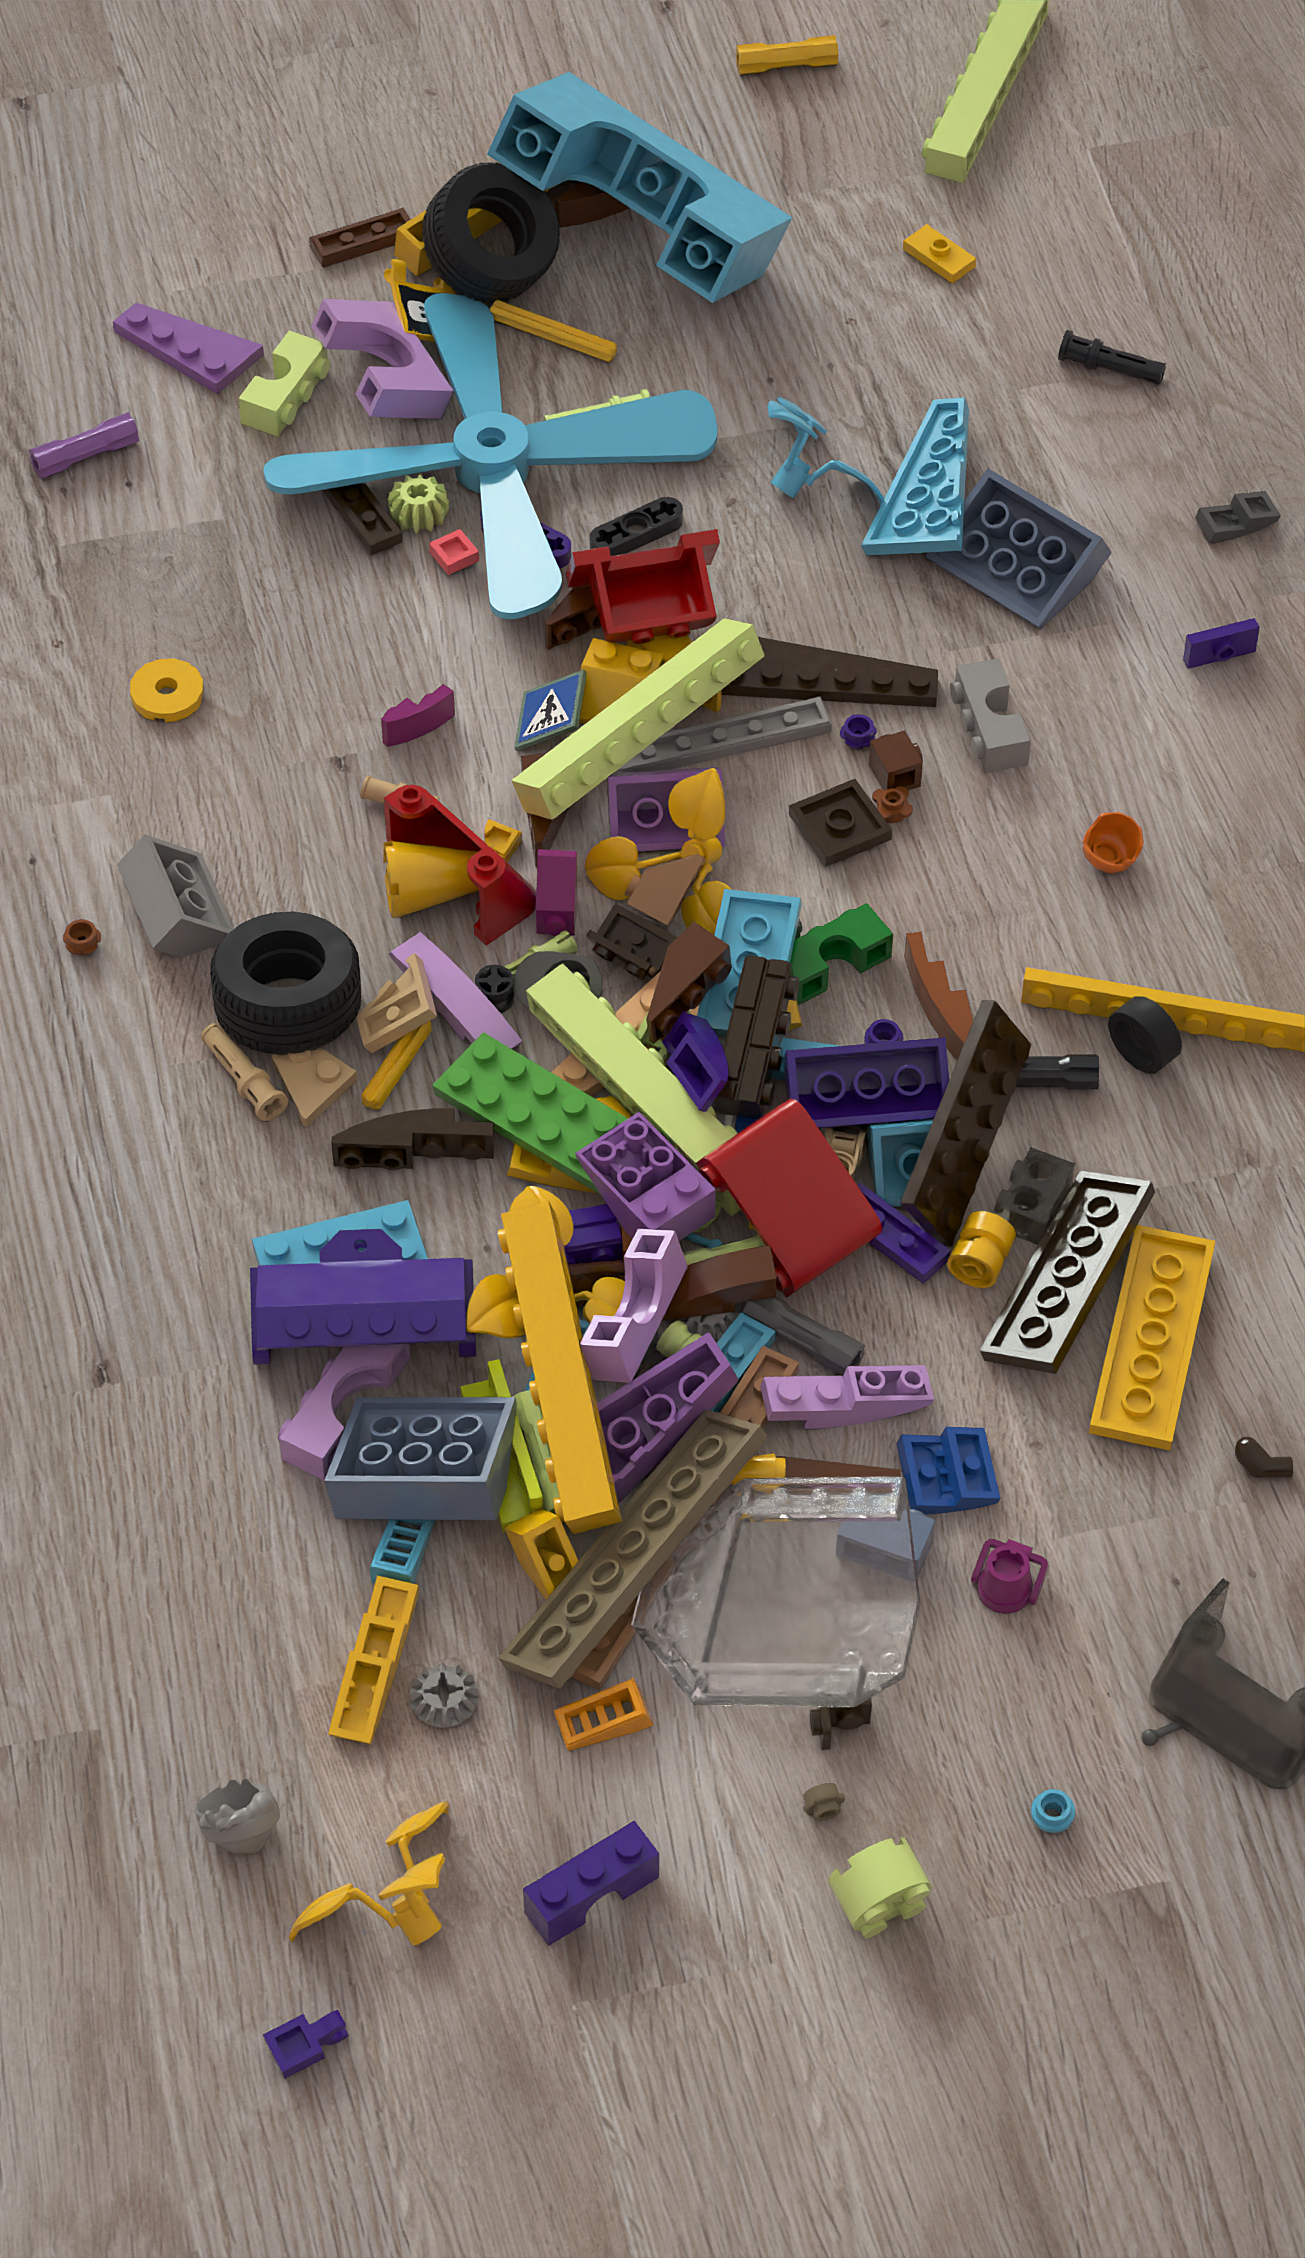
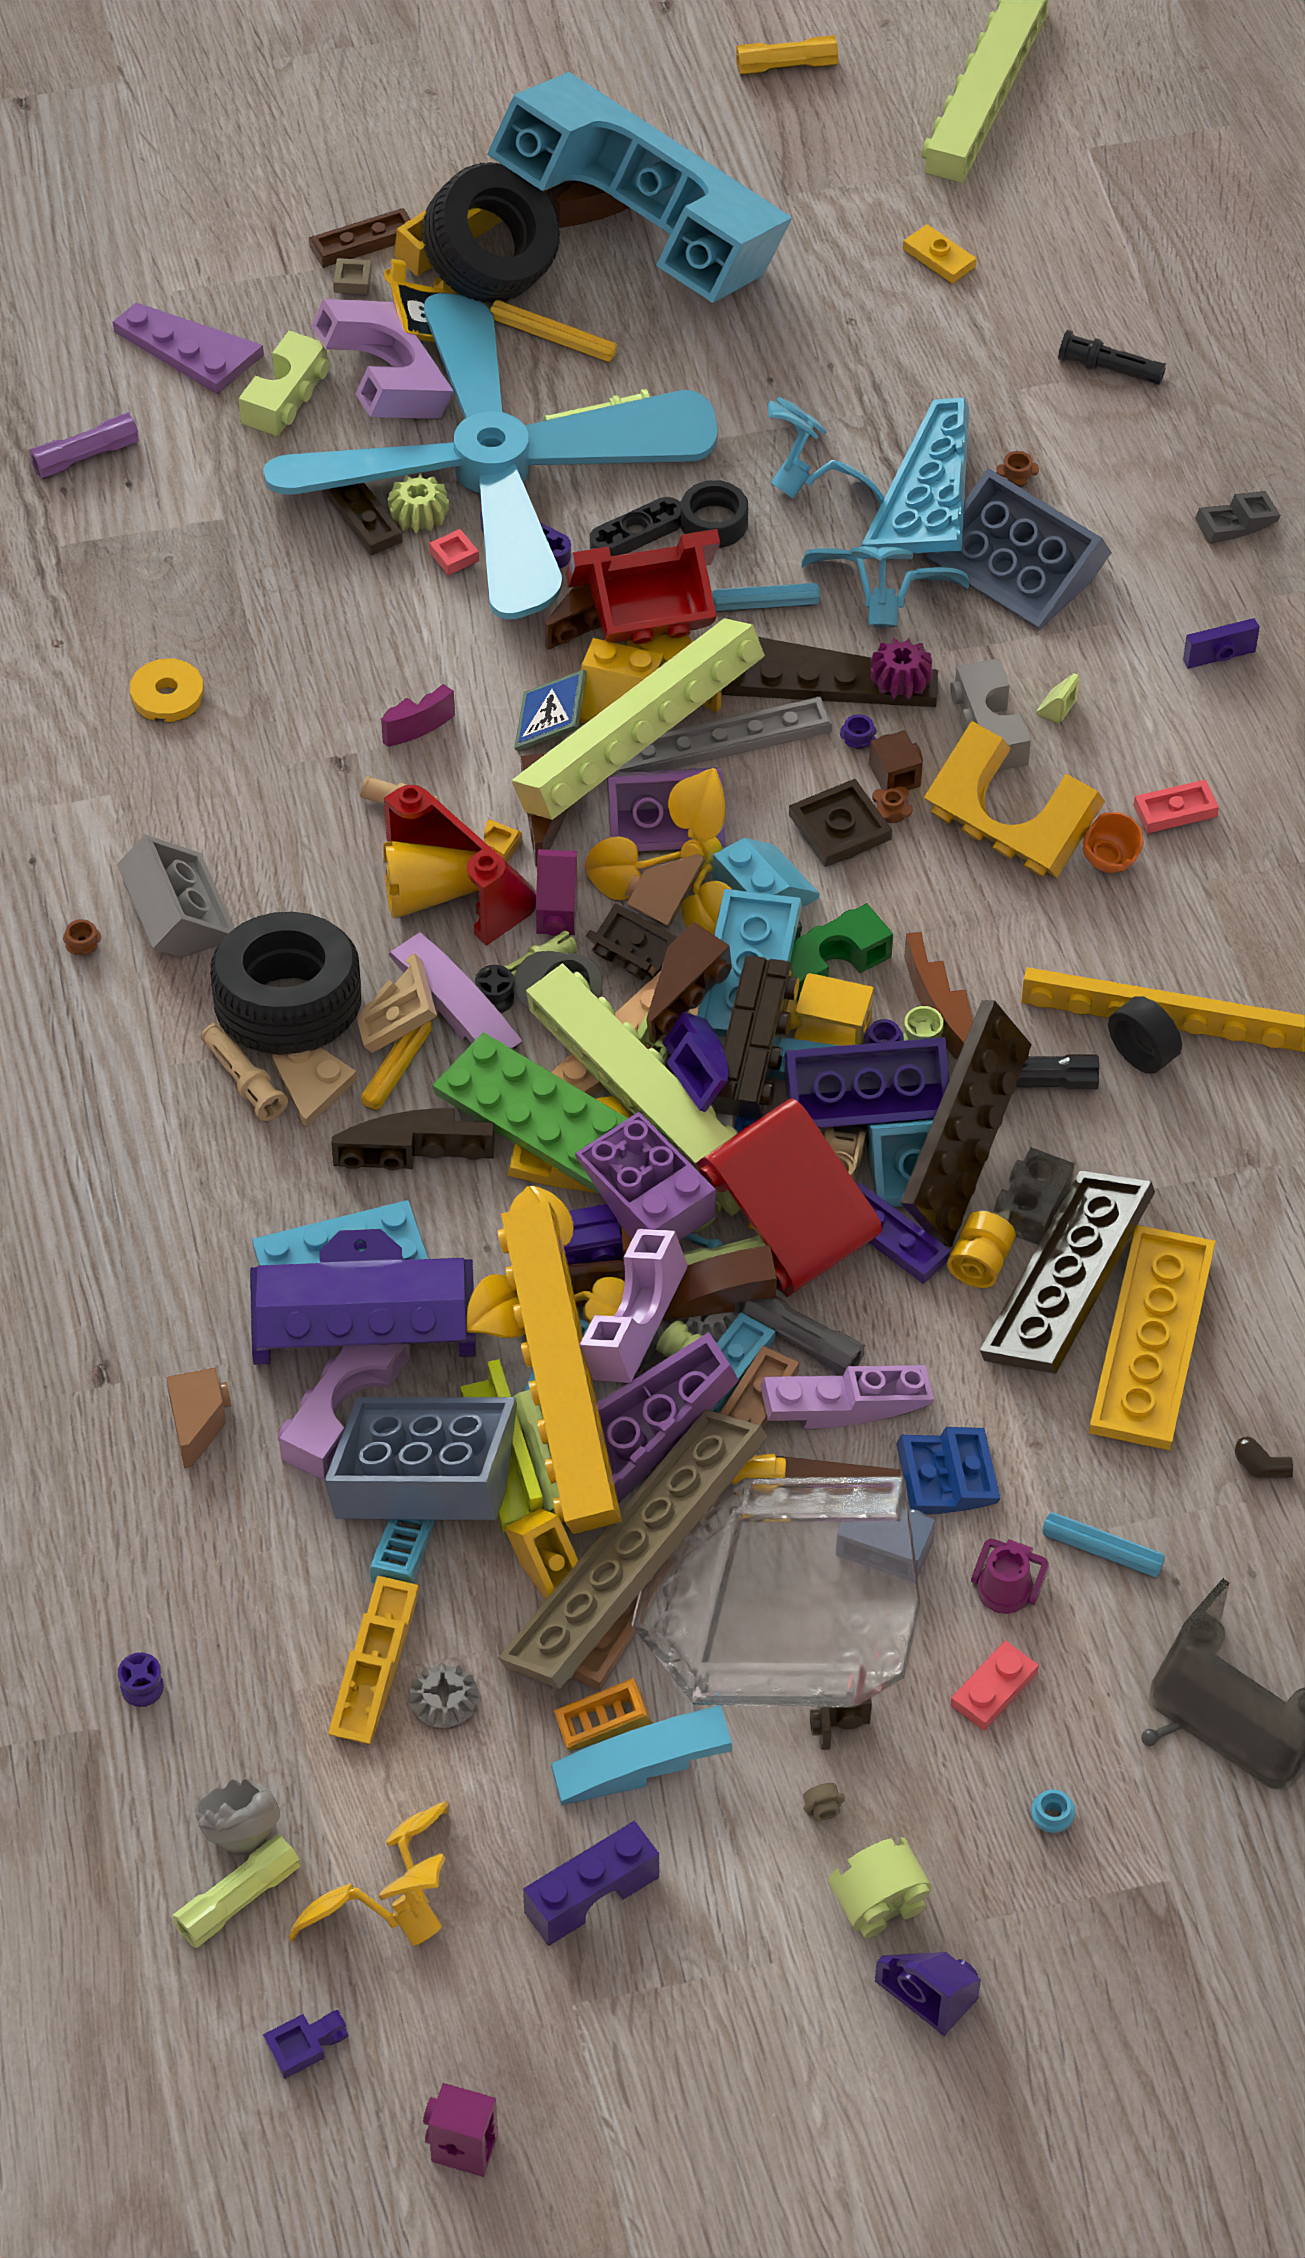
none -> dark purple wheel [118,1652,164,1707]
none -> medium nougat slope [166,1368,231,1468]
none -> yellowish green axle [172,1834,301,1948]
none -> dark tan plate [333,258,372,295]
none -> magenta brick [423,2083,498,2177]
none -> medium azure slope [551,1705,732,1805]
none -> black tyre [681,480,748,548]
none -> medium azure axle [712,583,820,611]
none -> medium azure slope [713,837,820,908]
none -> yellow piece [794,973,874,1046]
none -> medium azure plant [801,546,969,628]
none -> magenta gear [870,637,933,700]
none -> dark purple slope [875,1952,981,2036]
none -> yellowish green wheel [903,1006,943,1041]
none -> yellow arch [924,721,1105,878]
none -> coral plate [950,1640,1039,1731]
none -> dark orange plate [996,451,1039,487]
none -> yellowish green slope [1037,673,1079,724]
none -> medium azure axle [1043,1512,1165,1577]
none -> coral plate [1133,779,1219,834]

